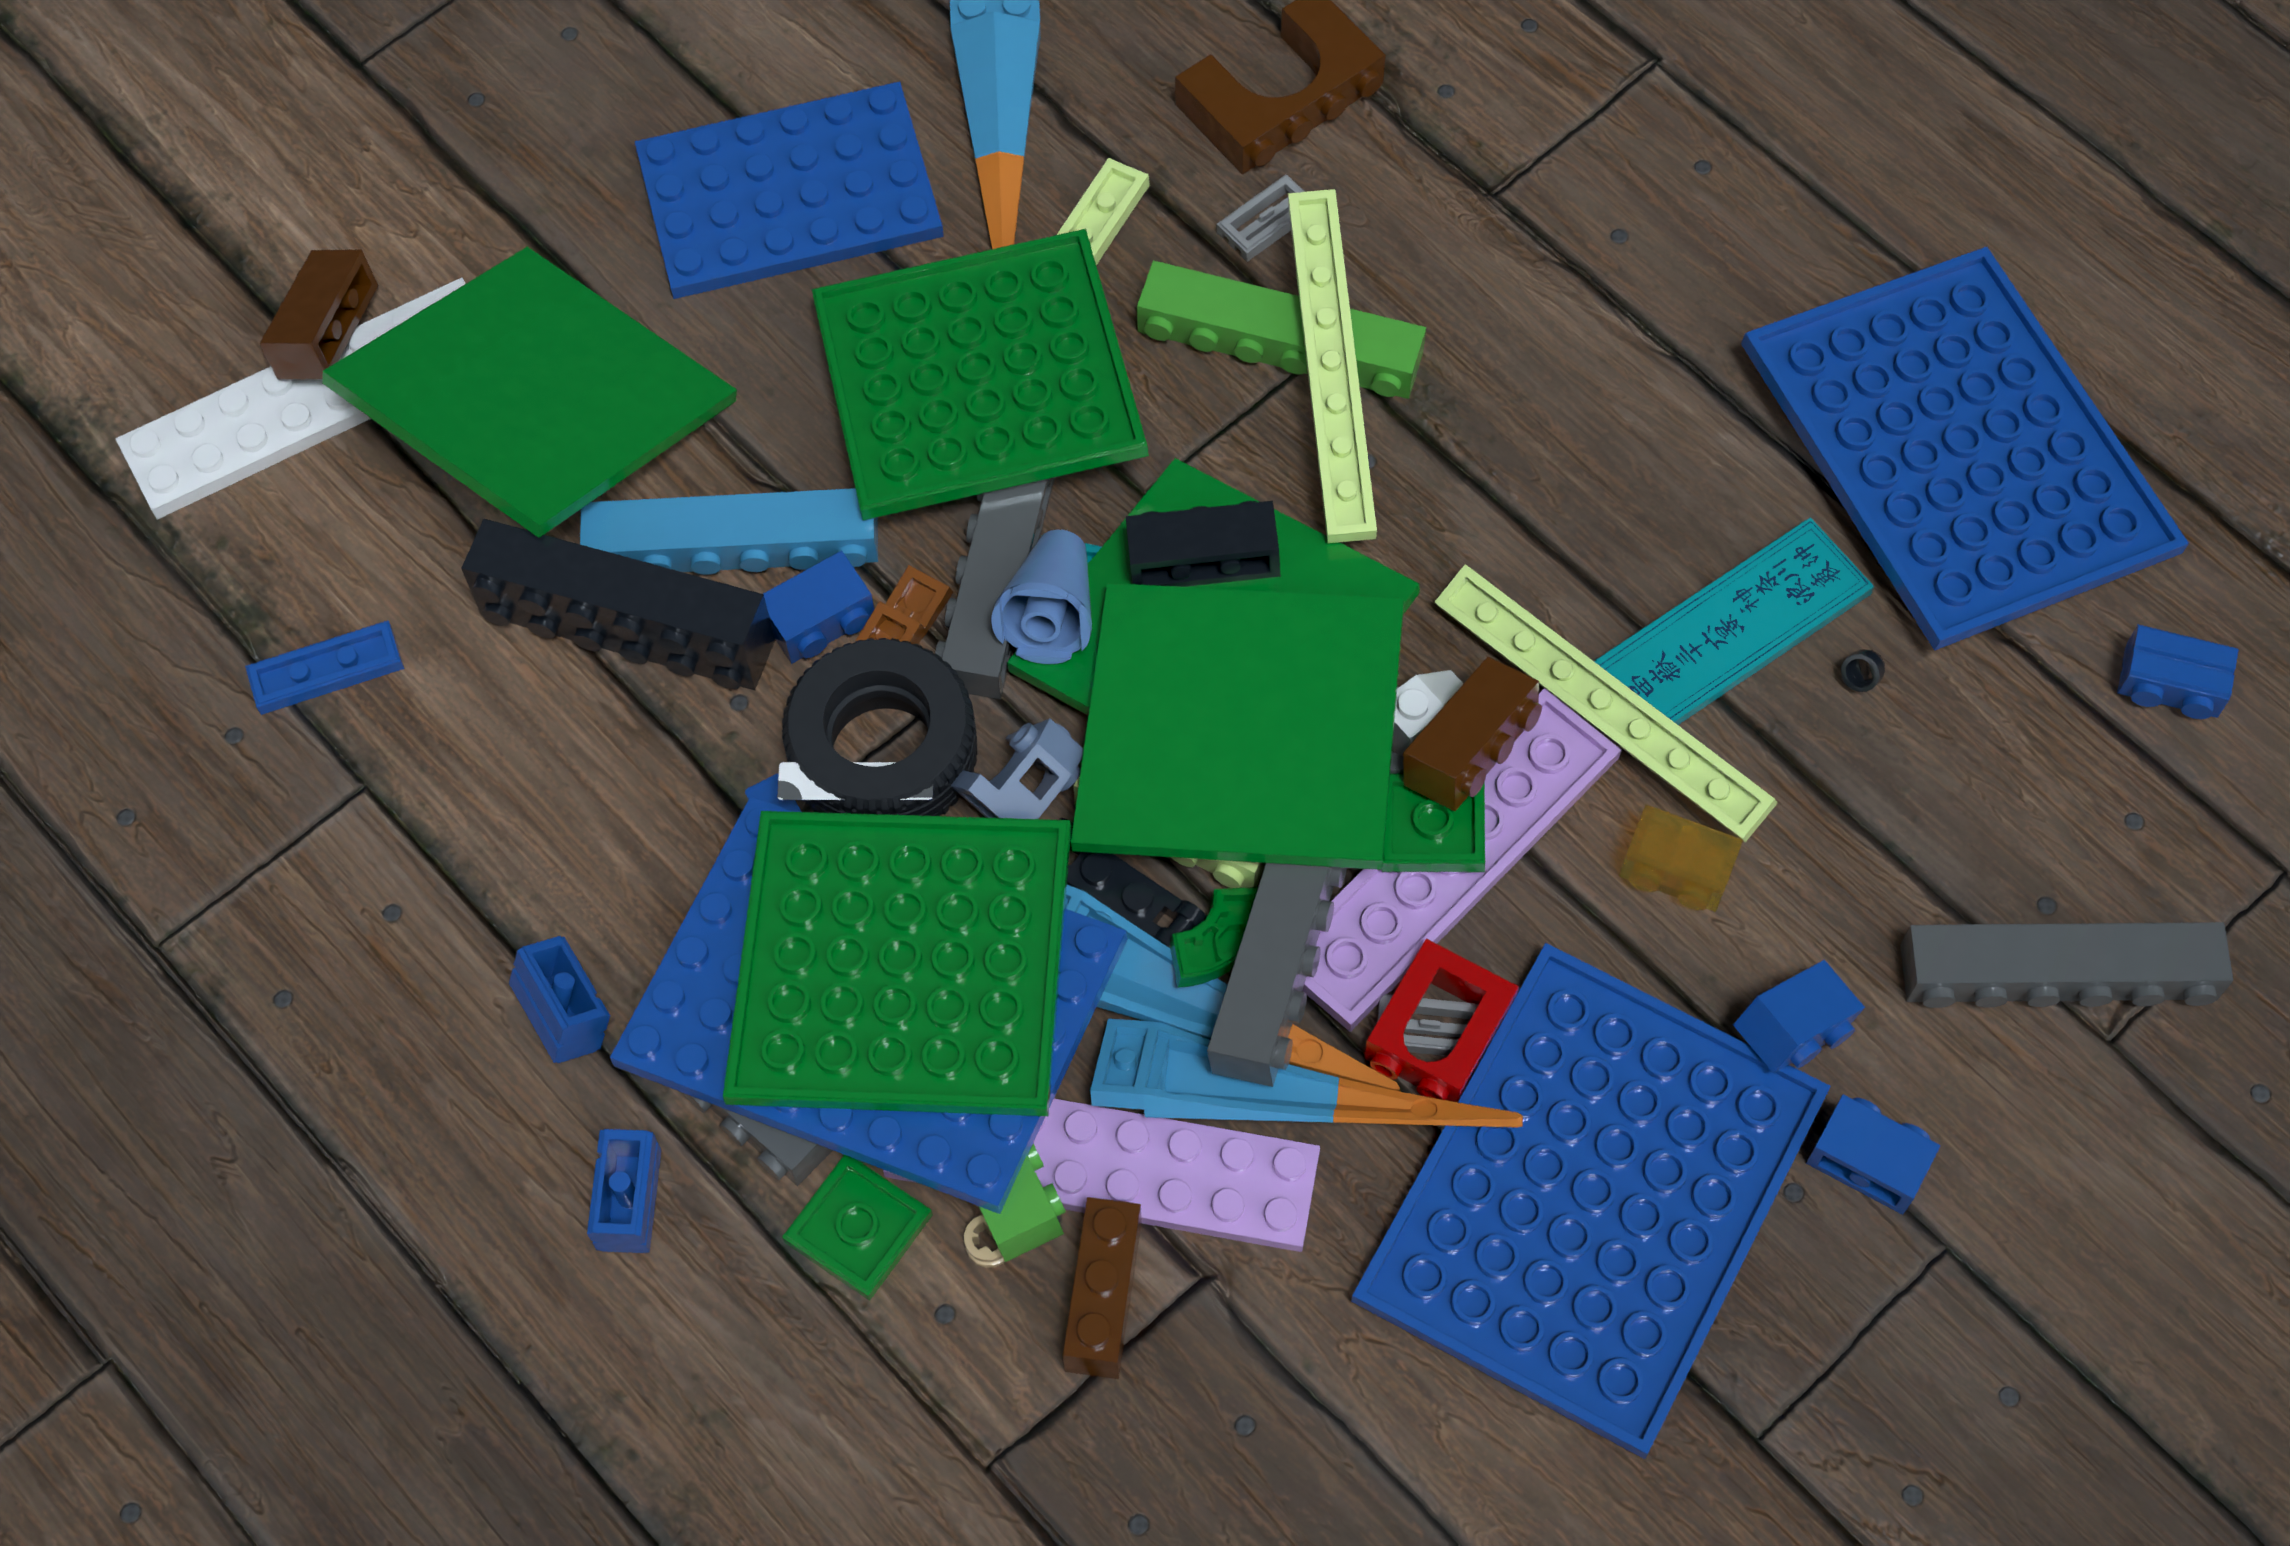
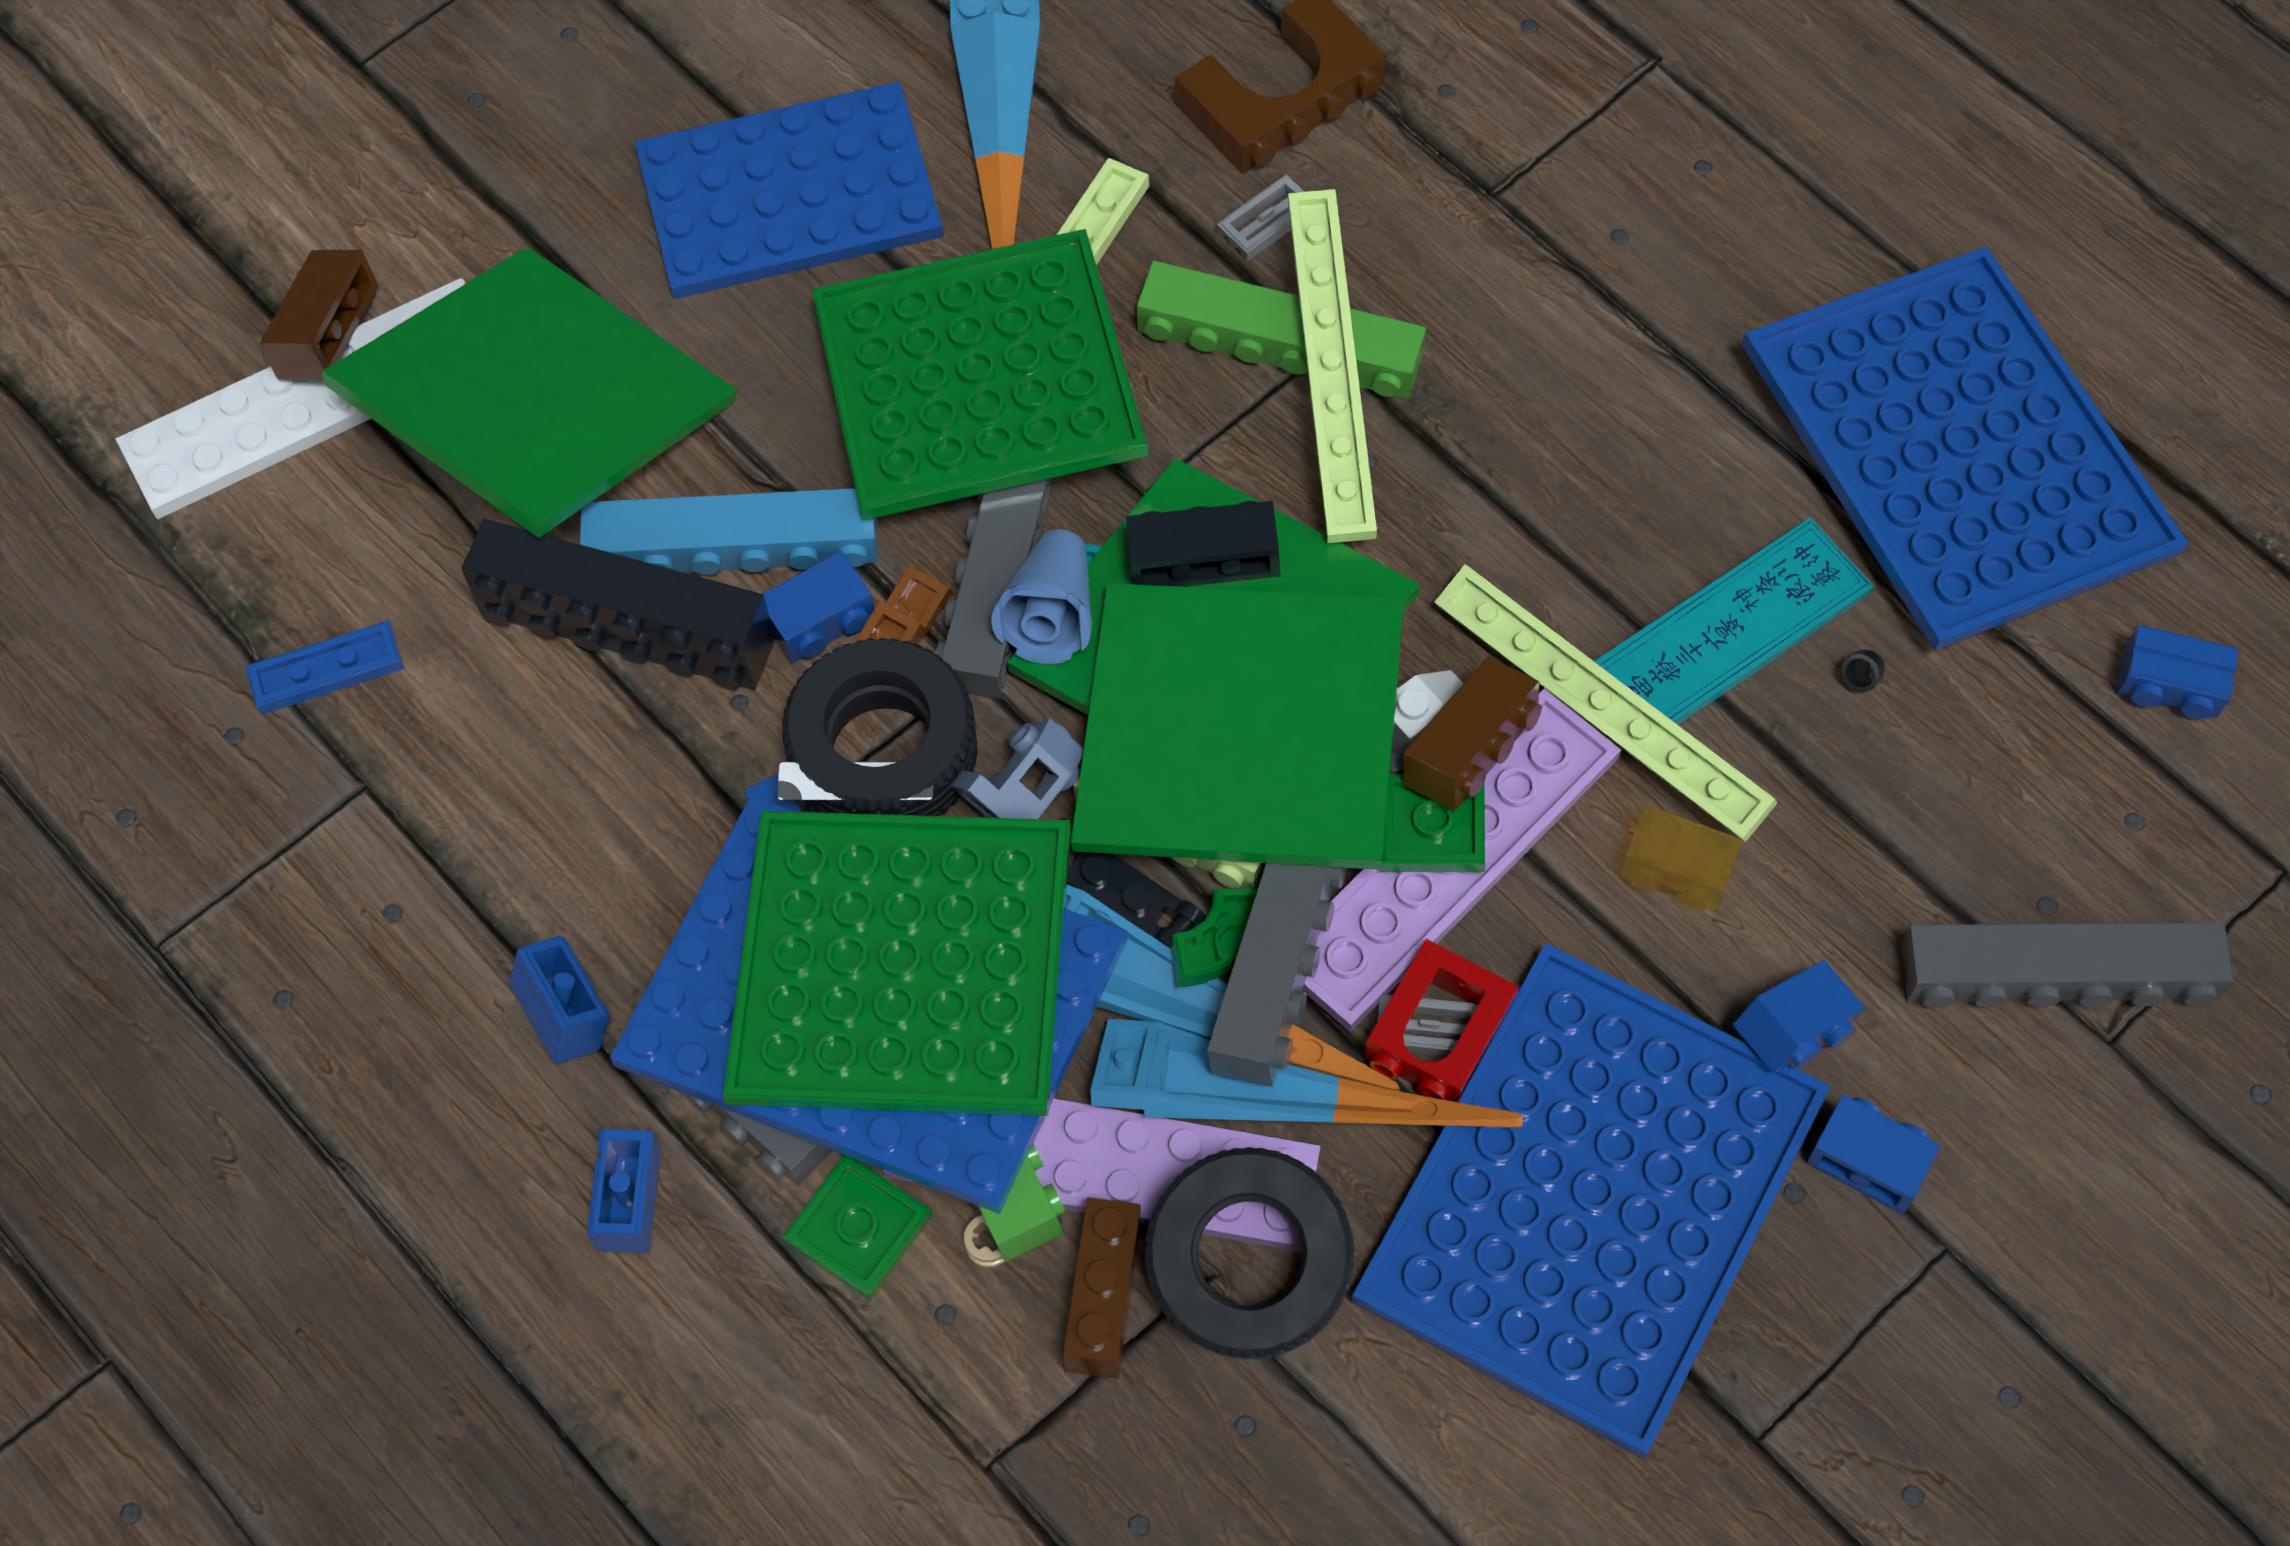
none -> black tyre [1145,1147,1354,1359]

